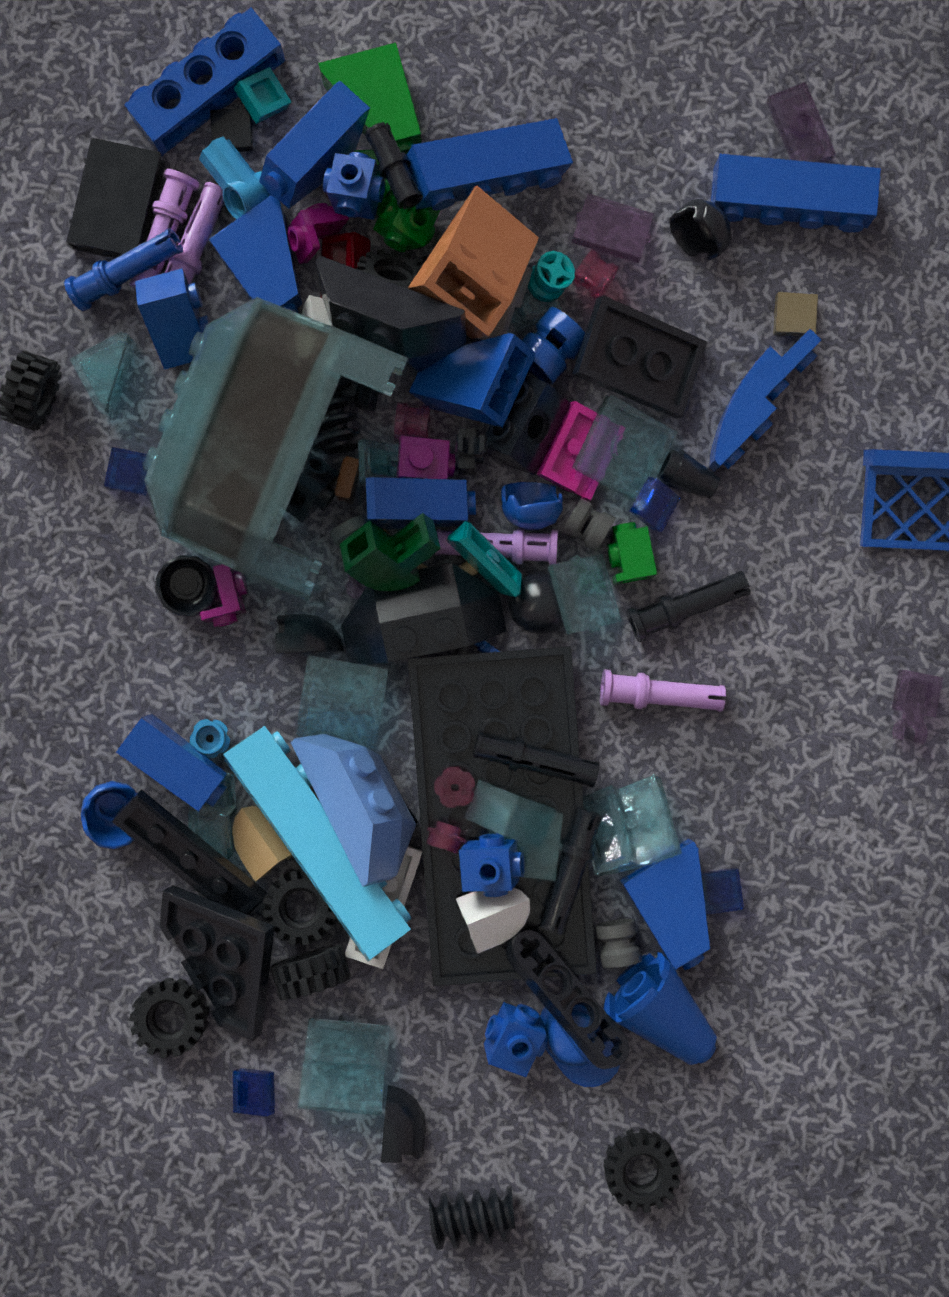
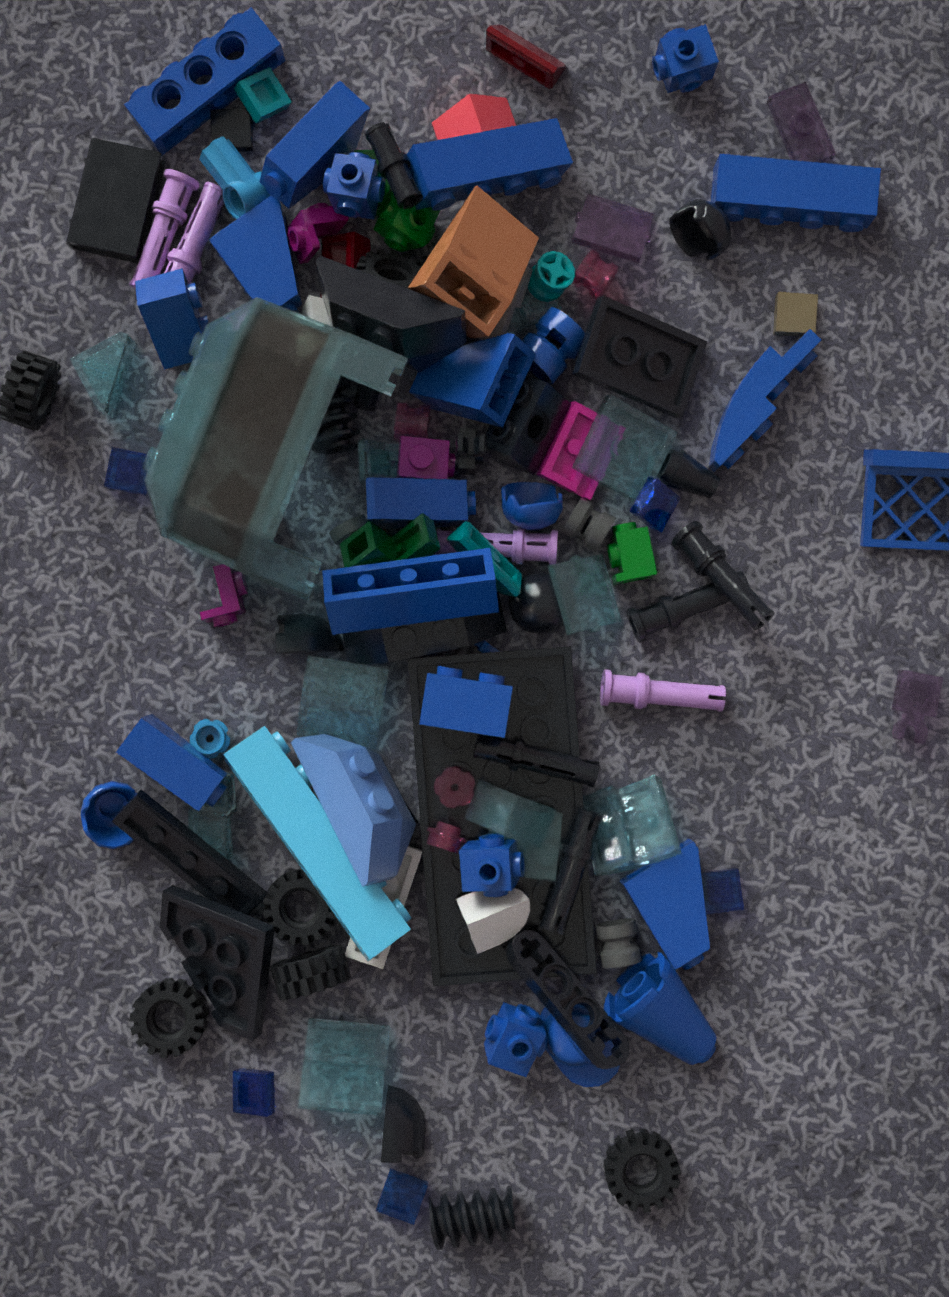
blue pin [64,228,183,311] -> none
black hair [155,555,218,617] -> none
tan brick [232,806,293,882] -> none
black brick [270,450,339,523] -> none
green slope [318,42,422,154] -> none
reddish brown tile [334,456,363,504] -> none
none -> blue brick [322,548,499,635]
none -> clear blue tile [376,1168,428,1225]
none -> blue brick [419,666,513,738]
none -> coral slope [432,94,516,140]
none -> dark red slope [486,24,566,89]
none -> blue brick [652,24,719,93]
none -> black pin [671,521,775,630]

